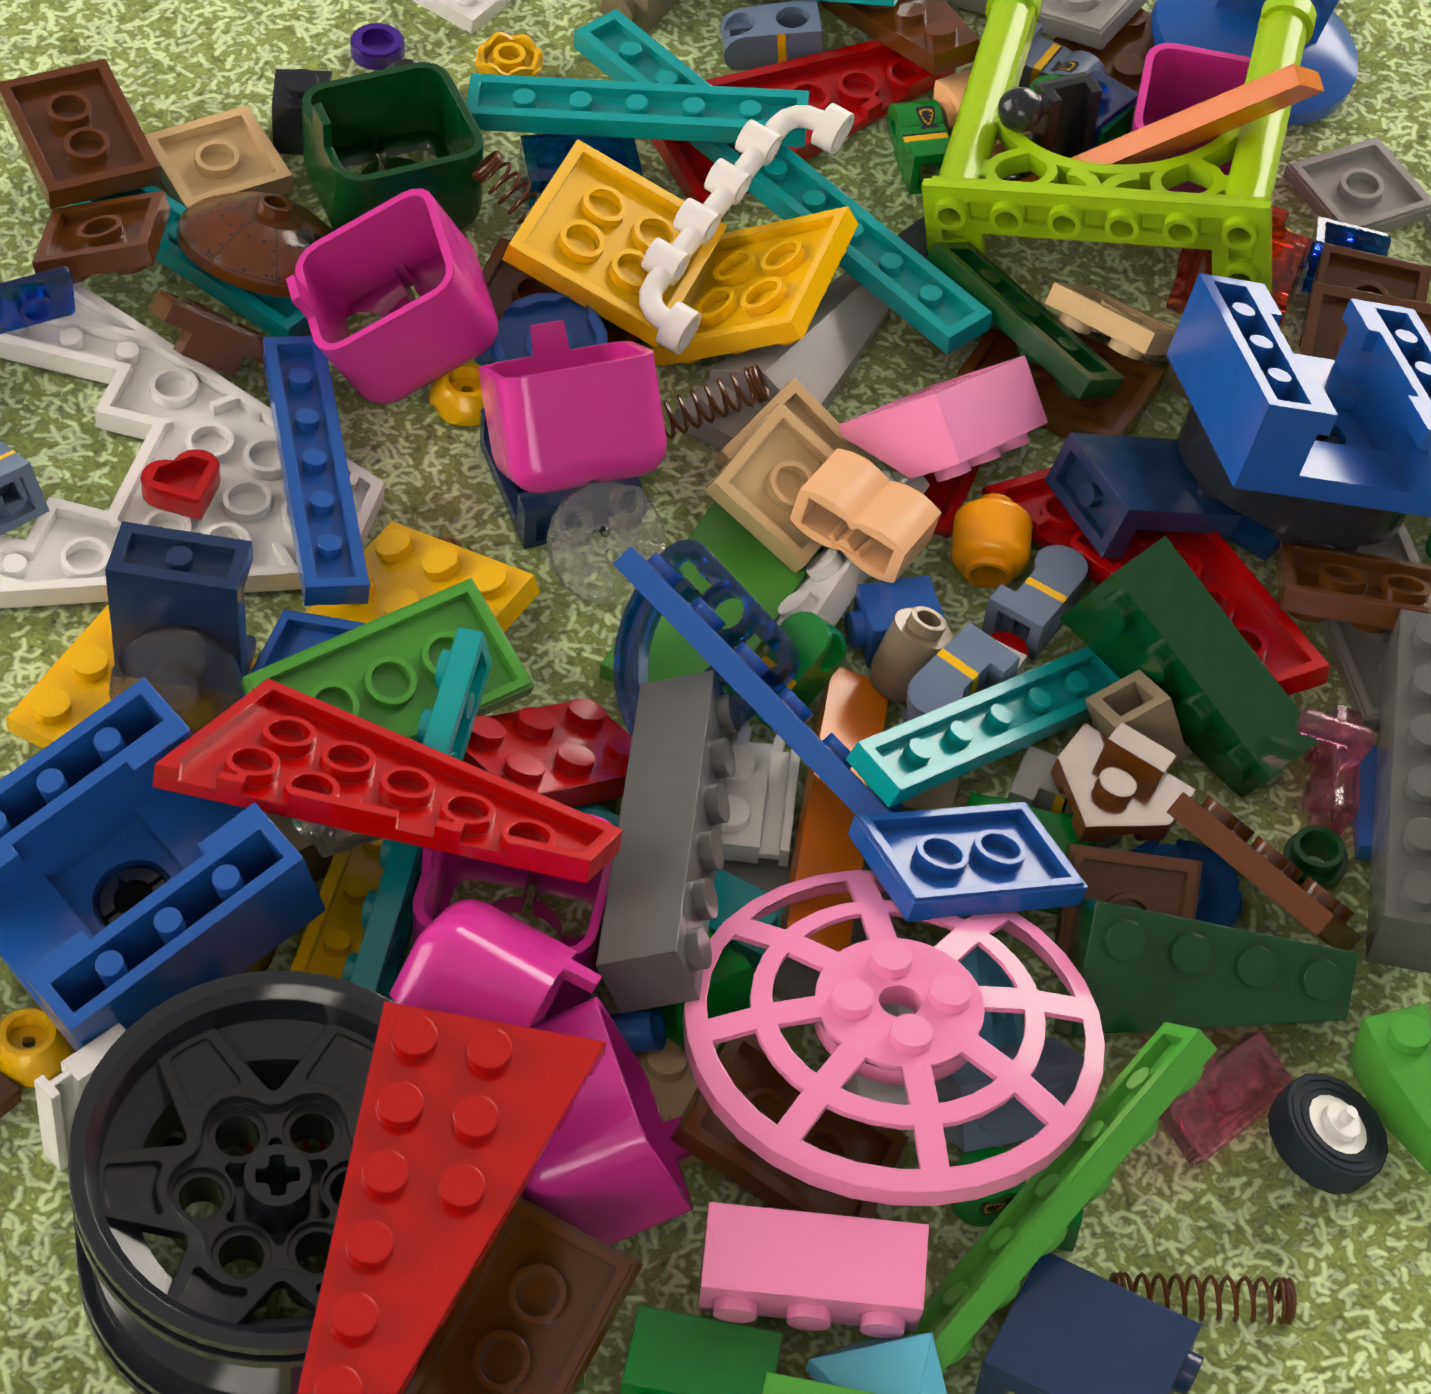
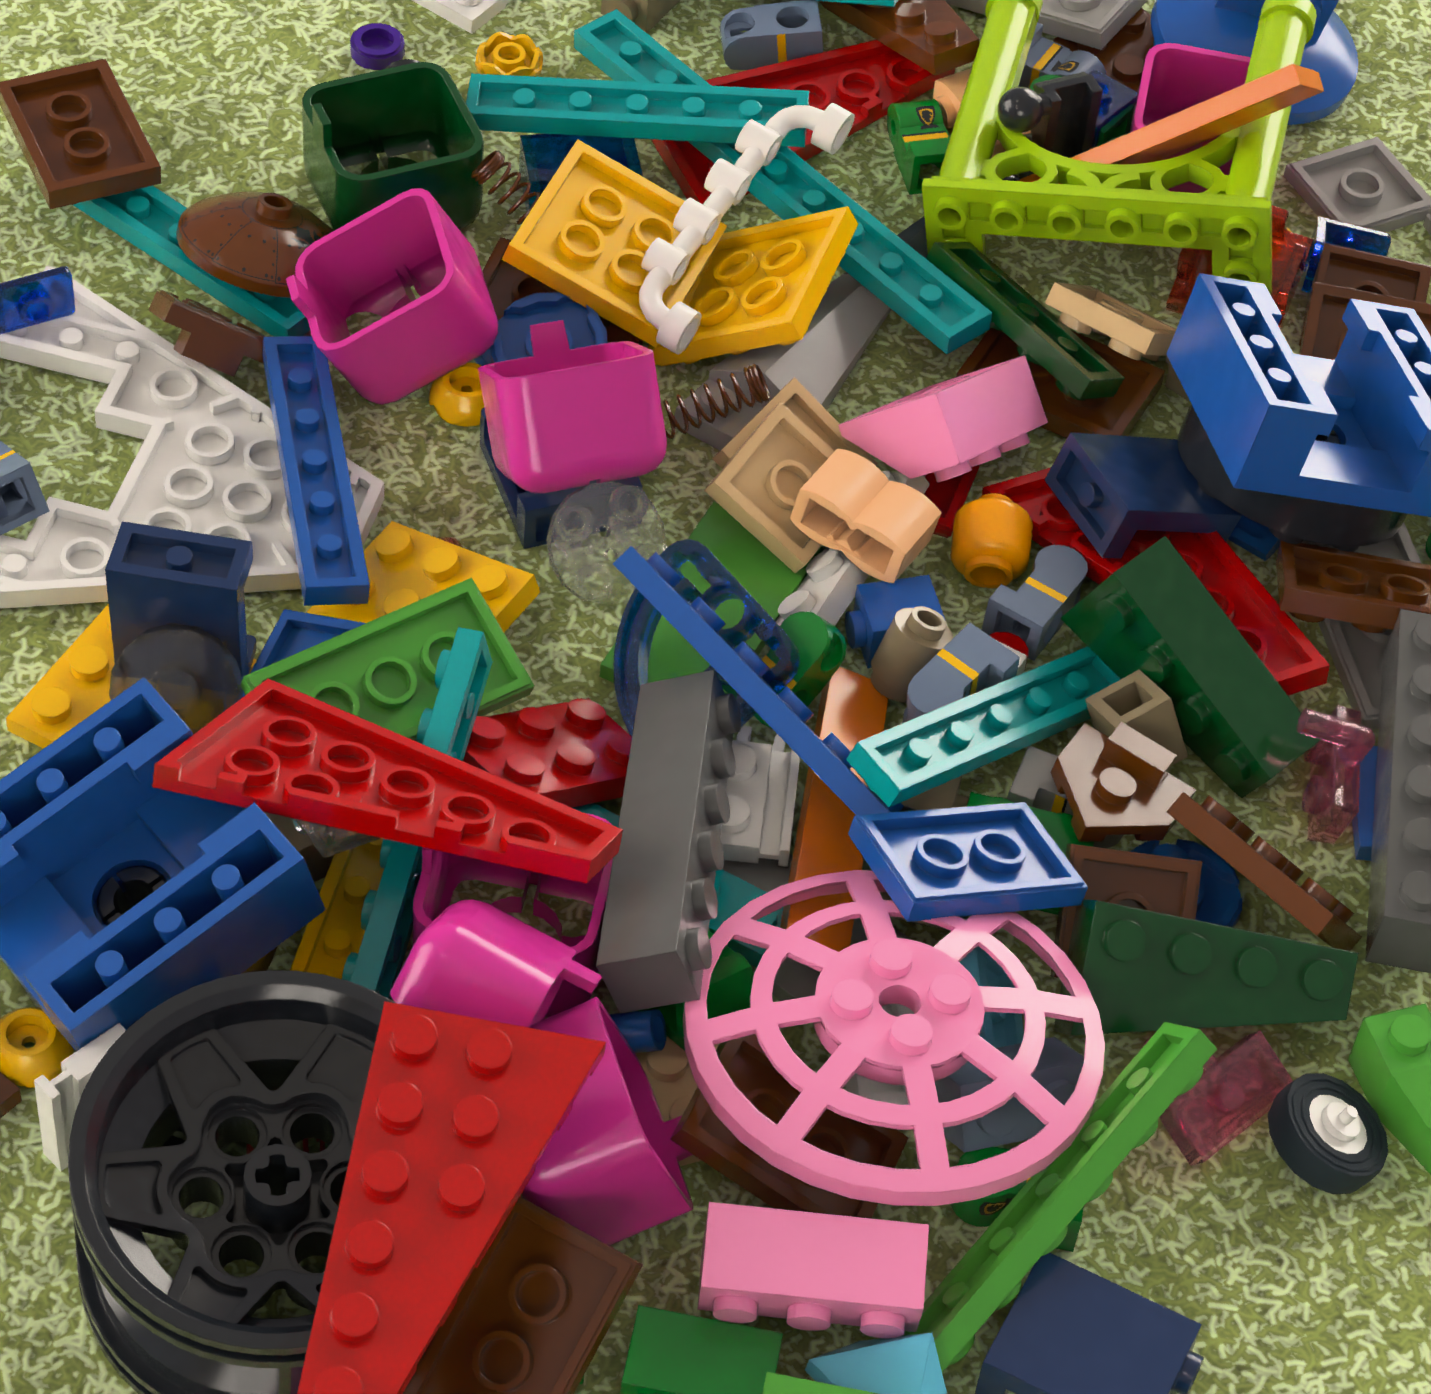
reddish brown plate [32,190,171,284] -> none
red tile [140,449,221,520] -> none
tan plate [145,105,293,208] -> none
black brick [271,69,332,155] -> none
reddish brown piece [1109,1271,1297,1325] -> none
dark green plate [1282,825,1349,888] -> none

